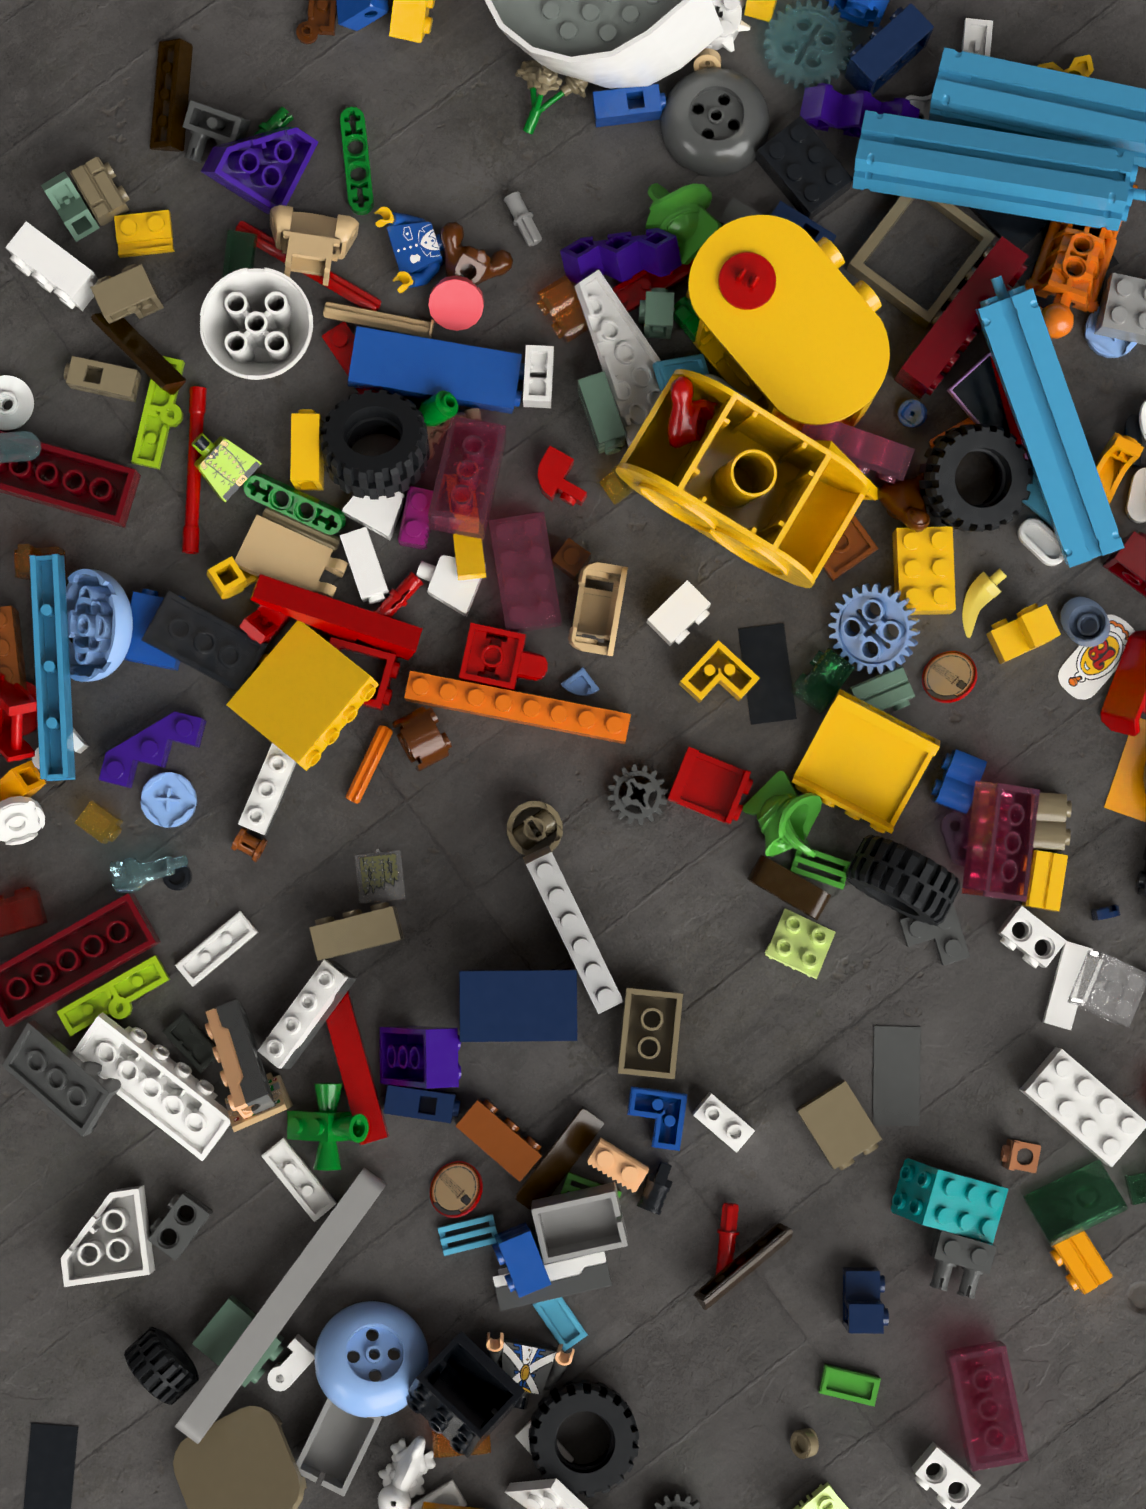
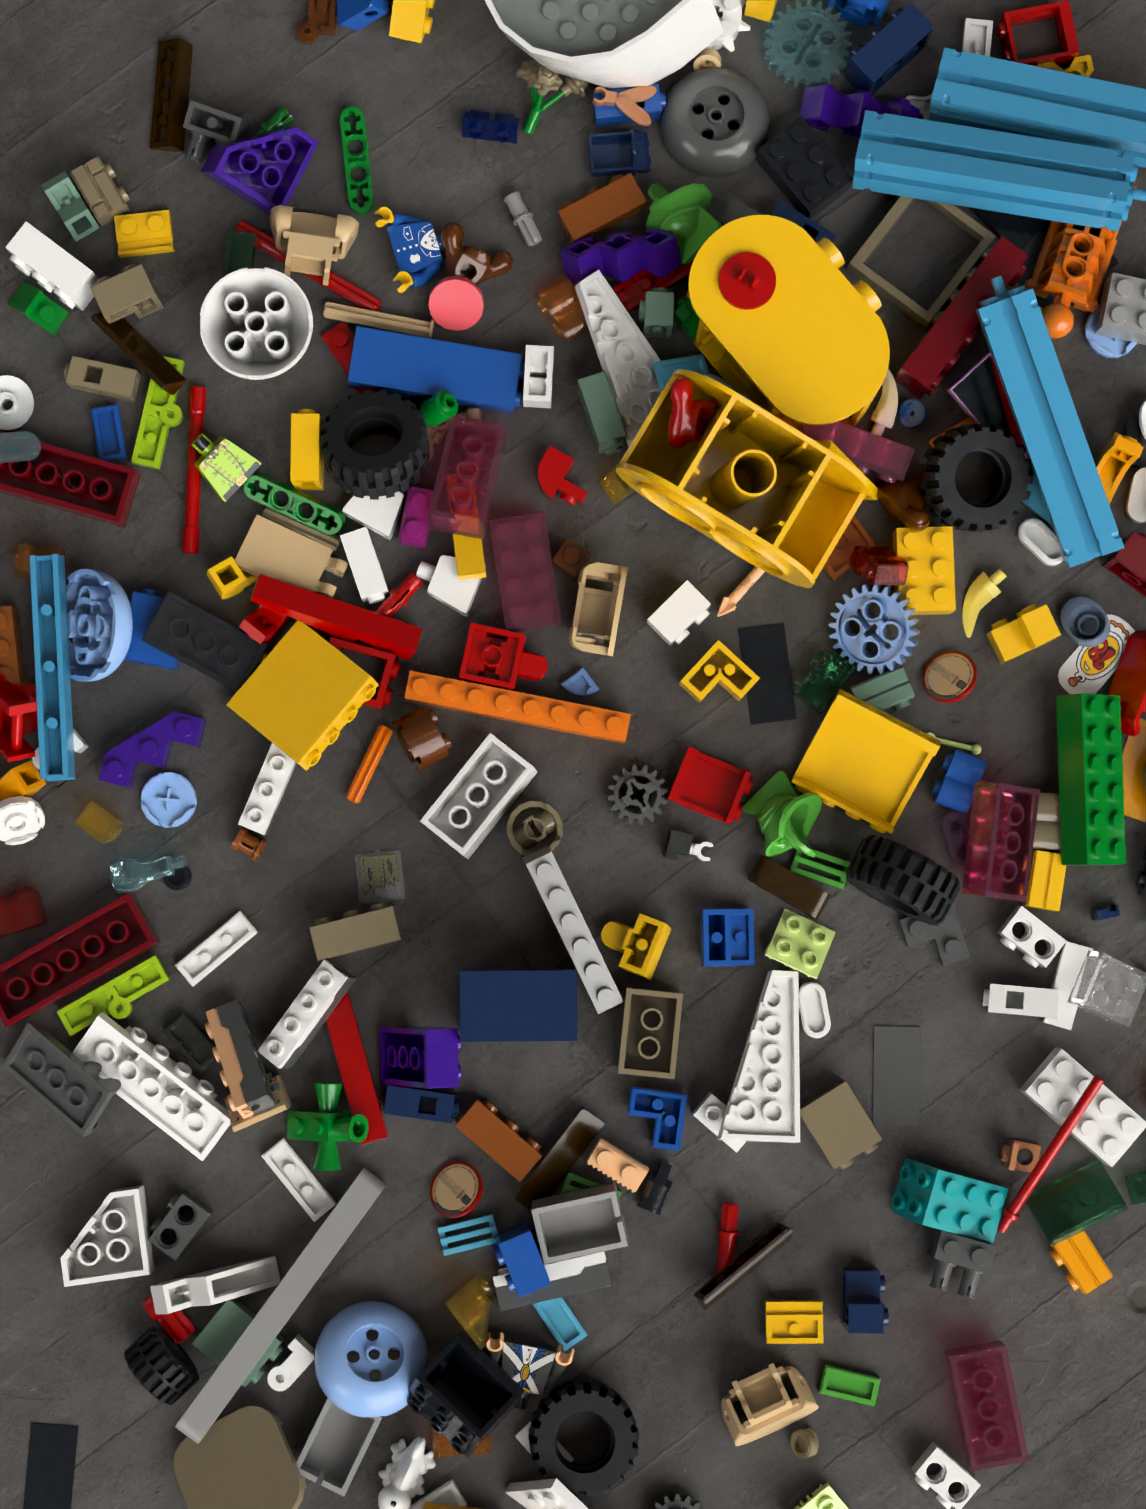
none -> green slope [8,282,70,336]
none -> blue tile [91,404,127,461]
none -> red piece [142,1294,197,1345]
none -> white slope [150,1256,281,1314]
none -> white brick [420,733,537,859]
none -> clear yellow slope [445,1275,492,1350]
none -> clear blue hinge [462,110,520,144]
none -> dark orange brick [558,173,647,243]
none -> dark blue piece [588,129,651,177]
none -> nougat piece [592,85,657,126]
none -> yellow brick [601,914,672,981]
none -> pearl dark grey piece [663,829,713,861]
none -> blue brick [700,909,755,966]
none -> light nougat piece [717,566,765,617]
none -> white wing [717,970,800,1143]
none -> tan piece [721,1363,819,1446]
none -> yellow plate [765,1300,823,1344]
none -> white tile [799,982,831,1038]
none -> clear red brick [850,546,909,586]
none -> white bar [870,368,898,439]
none -> yellowish green hinge [927,732,982,755]
none -> white brick [983,984,1059,1019]
none -> red window [997,0,1080,66]
none -> red bar [997,1075,1105,1233]
none -> green brick [1056,693,1126,865]

